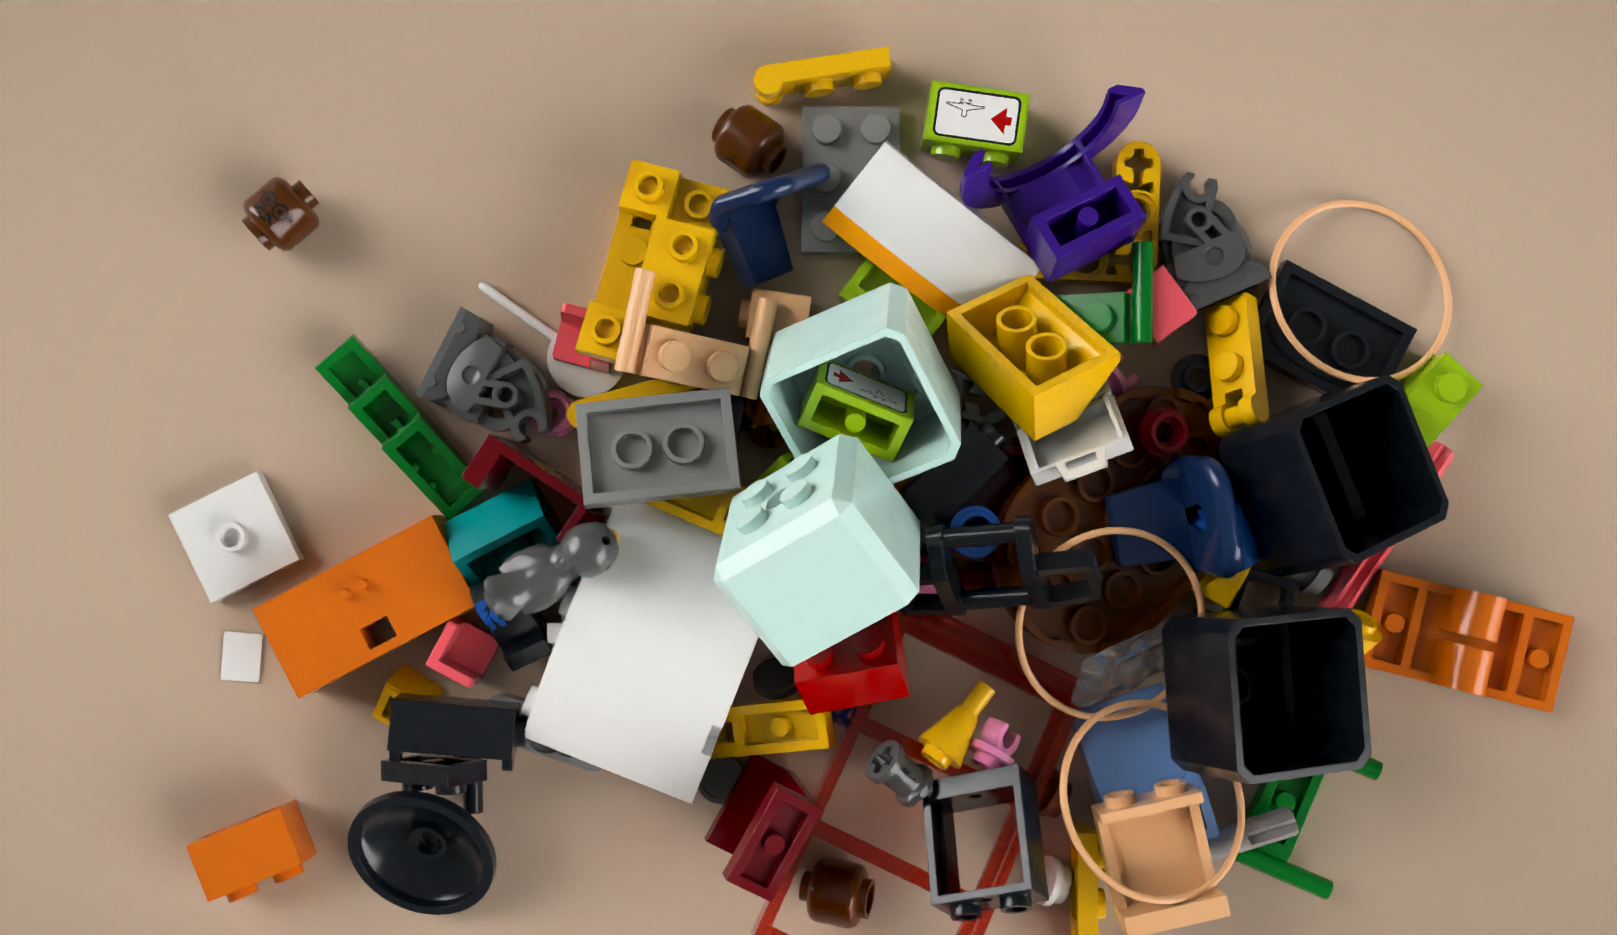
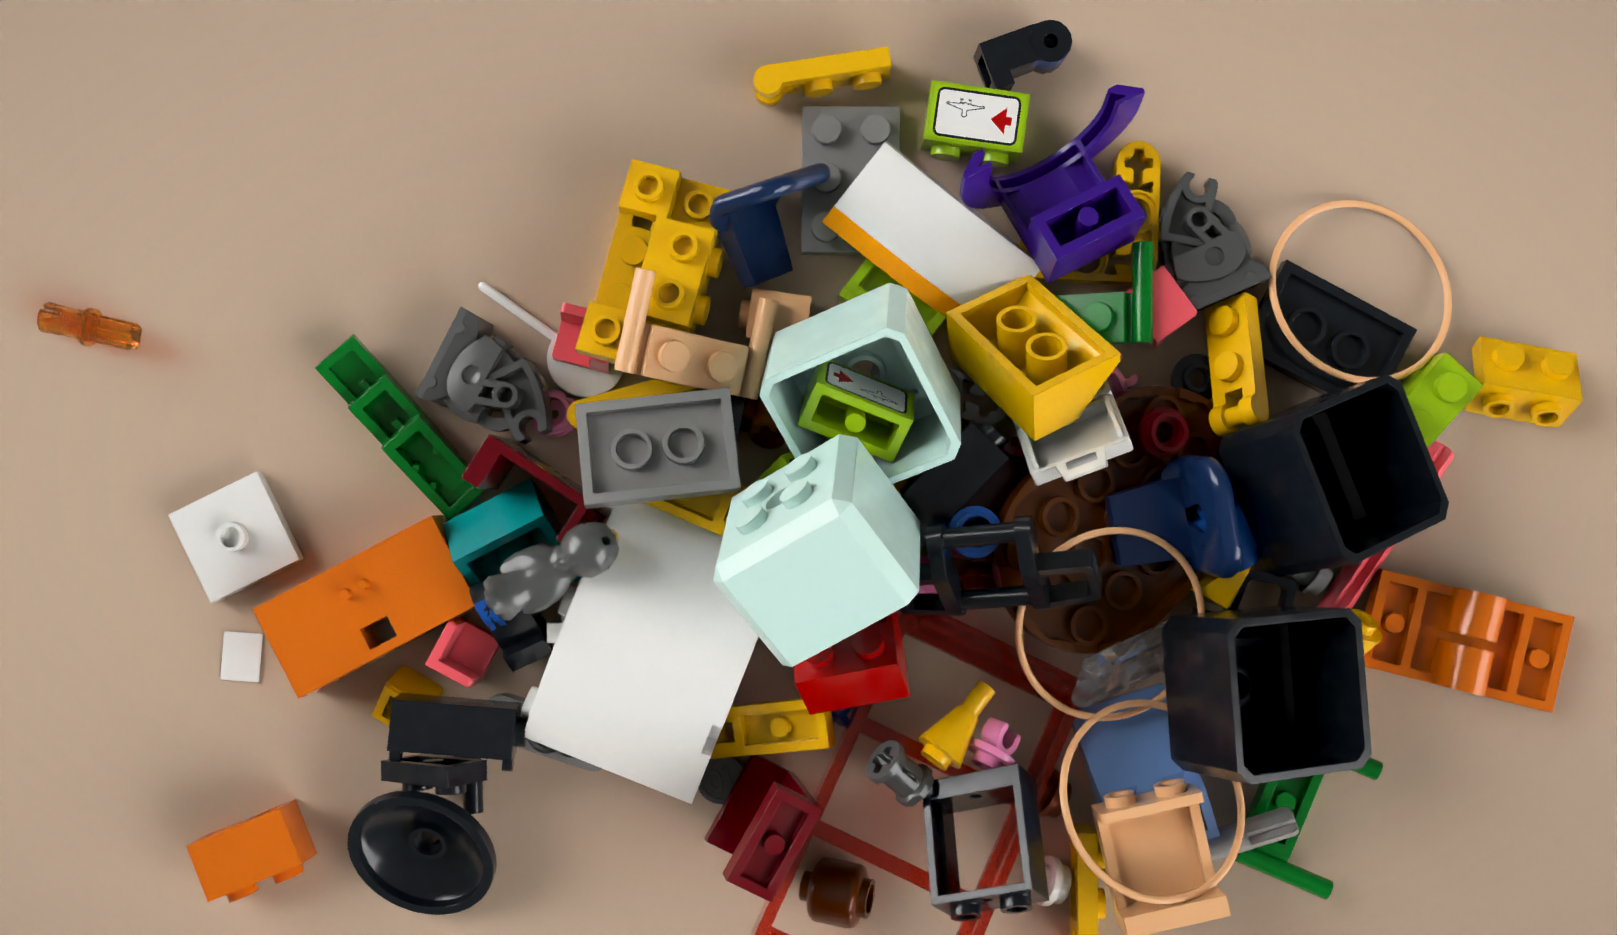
reddish brown head [242,177,319,251] -> none
reddish brown head [712,105,787,179] -> none
dark grey piece [753,658,798,700] -> none
none -> clear orange axle [37,302,142,350]
none -> black leg [973,20,1072,91]
none -> yellow bracket [1464,336,1583,427]

